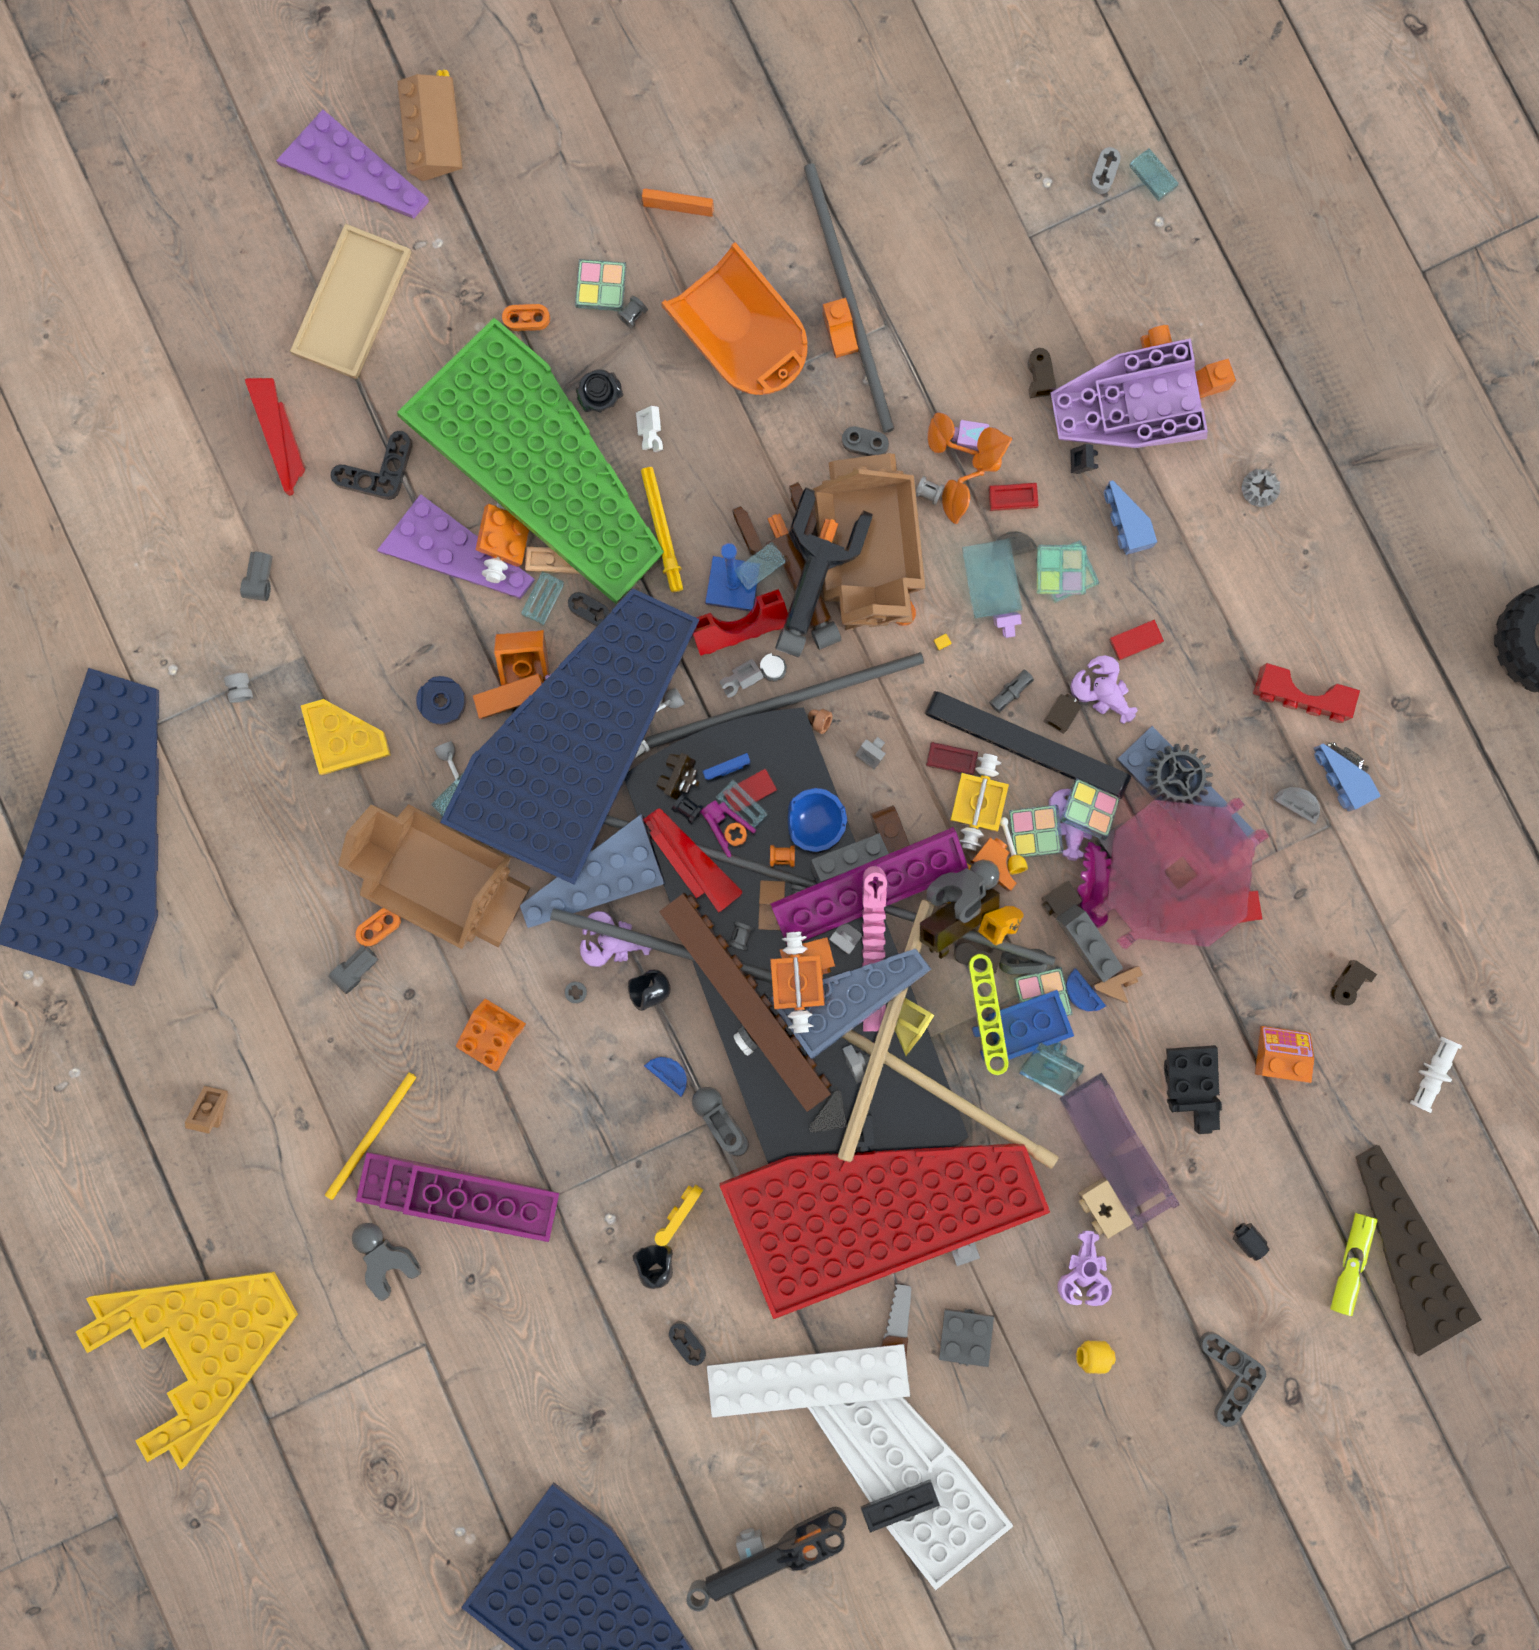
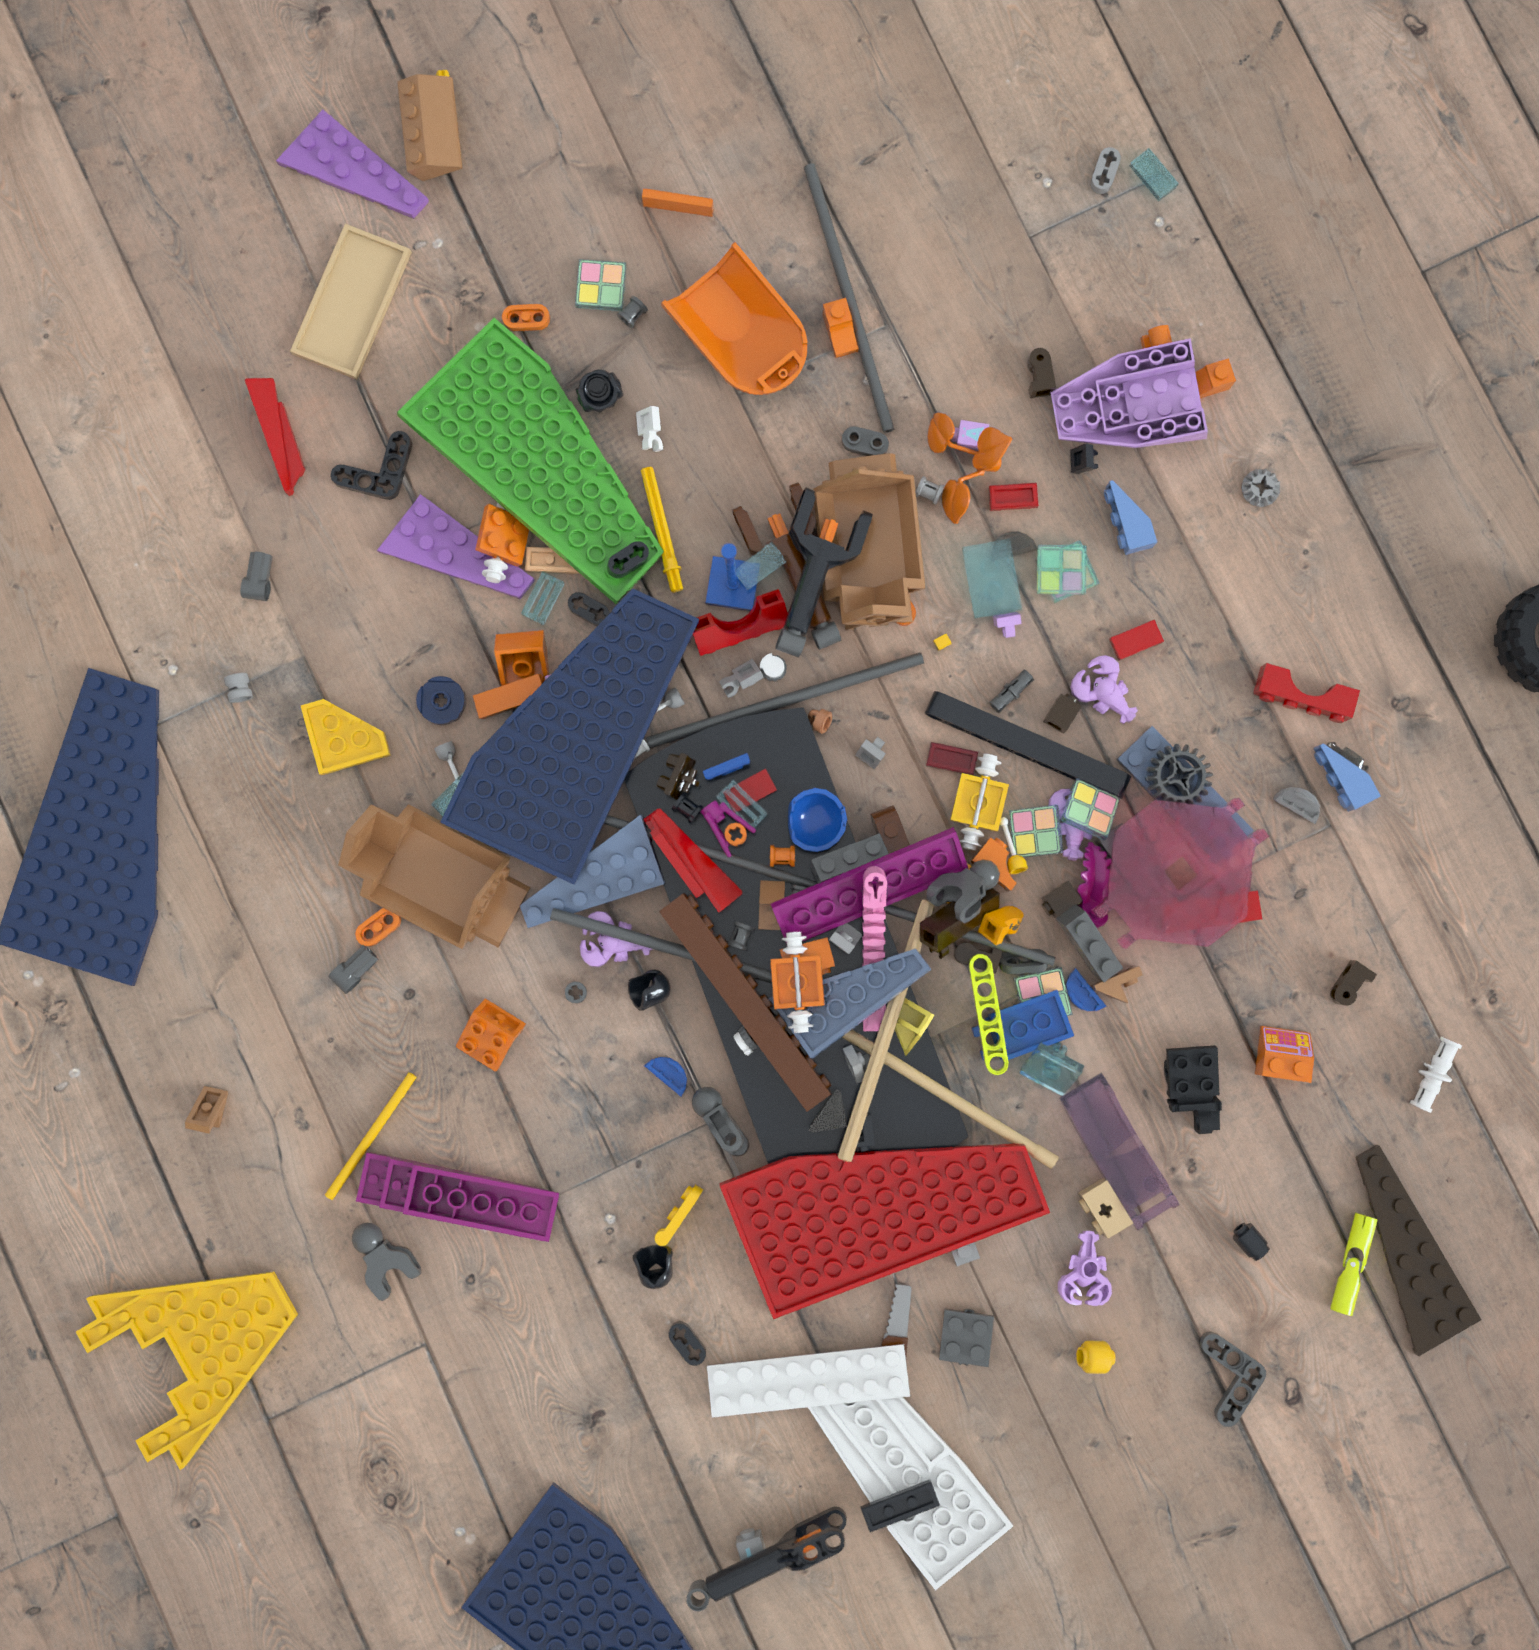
none -> black beam [607,541,649,578]

